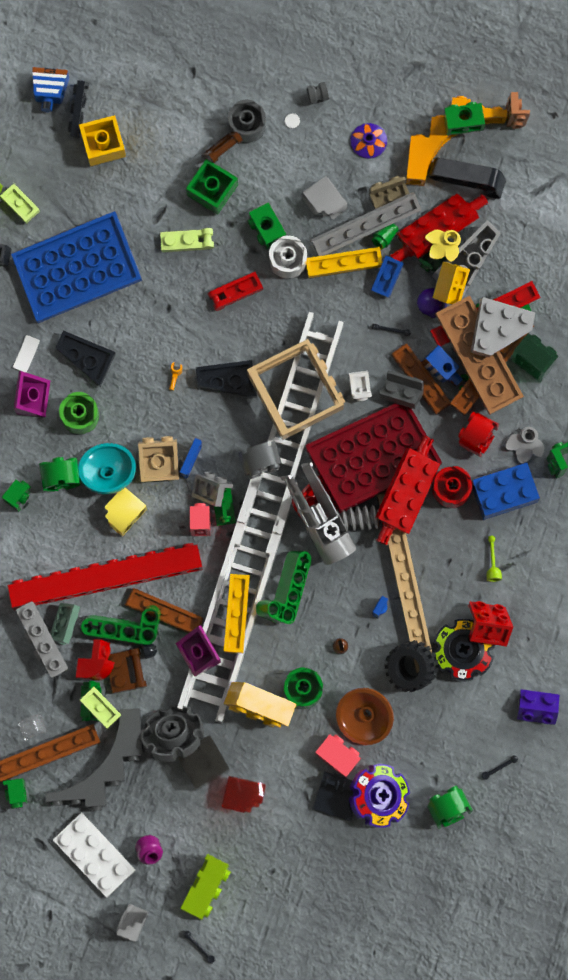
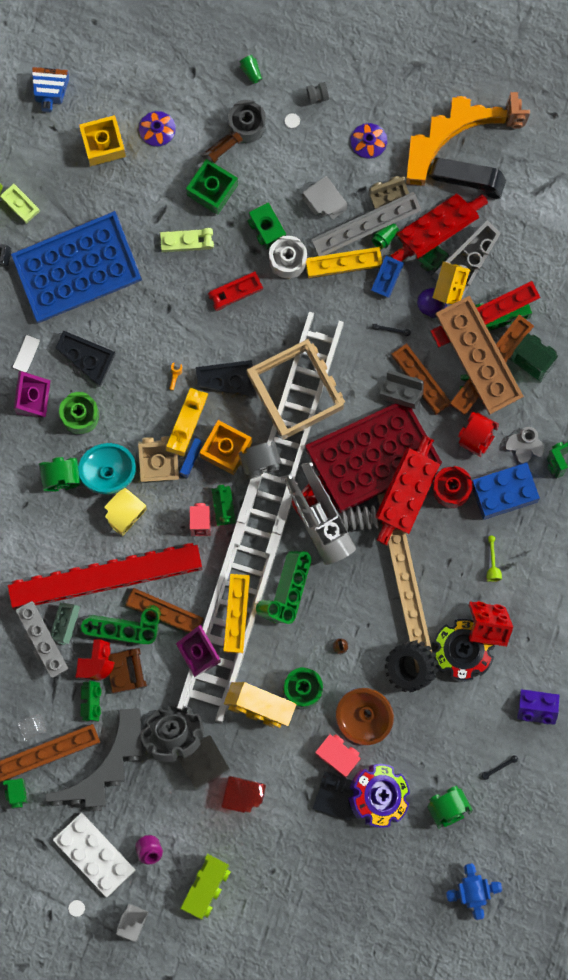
green brick [2,480,31,512] -> none
black wing [68,80,90,138] -> none
yellowish green plate [80,687,121,729] -> none
black hinge [142,643,157,659] -> none
black hinge [183,931,215,963] -> none
light grey bracket [191,472,233,507] -> none
white bracket [349,371,372,401] -> none
blue tile [372,596,388,618] -> none
blue torso [421,345,463,387] -> none
light yellow plate [425,230,461,262] -> none
green brick [443,102,485,136] -> none
light grey plate [471,297,535,357] -> none
none -> white sticker [69,900,85,917]
none -> dark purple dish [139,111,176,147]
none -> yellow hinge [166,388,208,456]
none -> light orange brick [200,420,252,475]
none -> green cone [239,55,262,84]
none -> blue piece [446,863,502,920]

